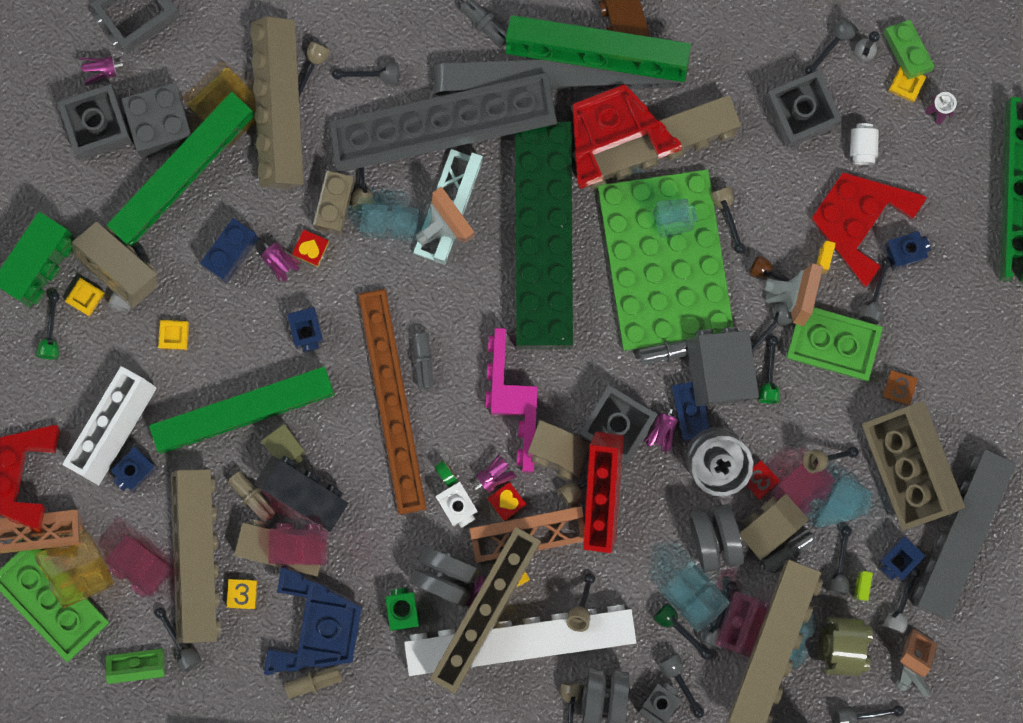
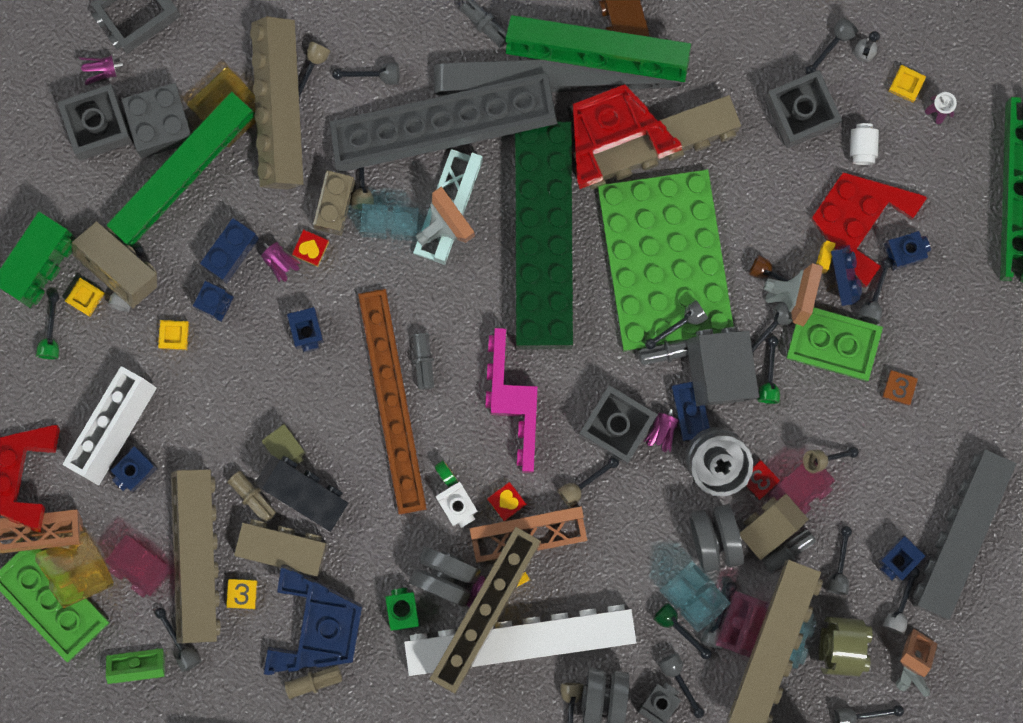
green piece [149,366,335,454] -> none
clear pink brick [268,523,329,565] -> none
flat silver piece [474,453,517,493] -> none
dark tan brick [527,420,590,481] -> none
dark tan hinge [566,573,595,632] -> none
red brick [583,432,624,553] -> none
clear light blue slope [653,199,698,239] -> none
hinge [710,187,746,254] -> none
clear light blue slope [812,476,873,529] -> none
lime tile [853,571,873,601] -> none
dark tan brick [862,401,966,531] -> none
bright green plate [883,20,935,80] -> none
none -> dark blue brick [193,281,234,322]
none -> hinge [645,300,708,349]
none -> dark blue plate [831,245,862,306]

